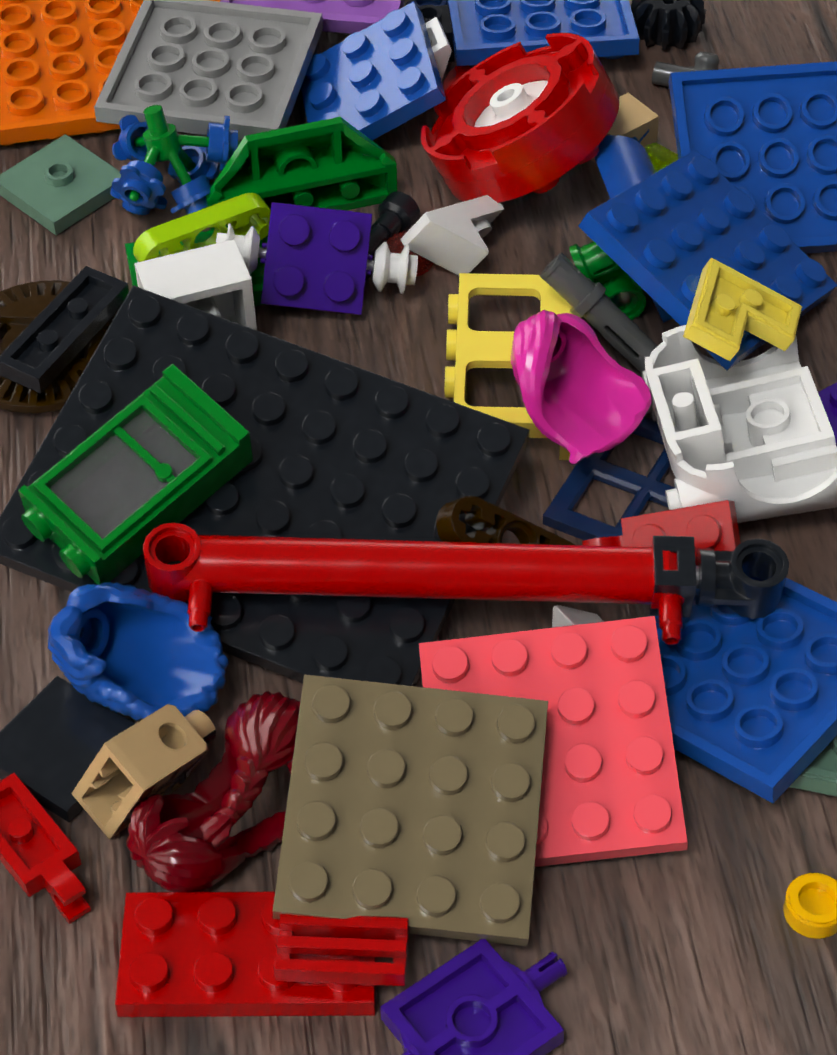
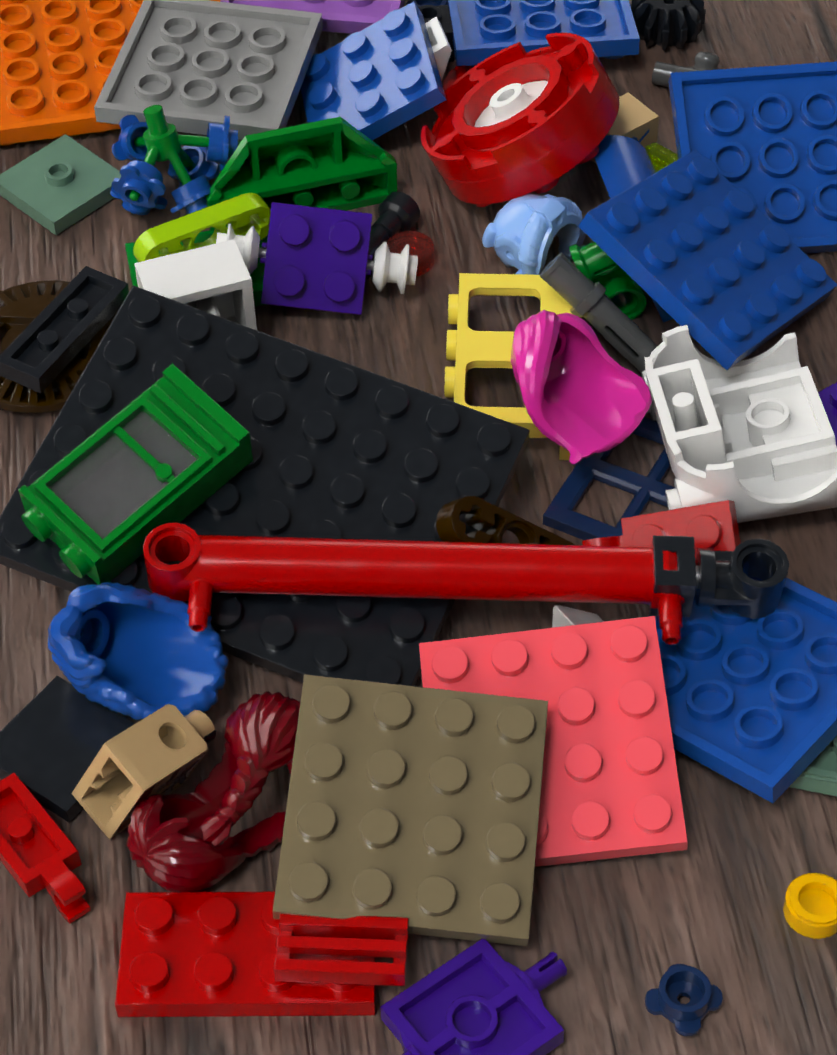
white slope [400,195,504,276] -> none
light yellow tile [683,258,802,361] -> none
none -> light blue helmet [482,193,586,298]
none -> dark blue plate [645,964,723,1036]

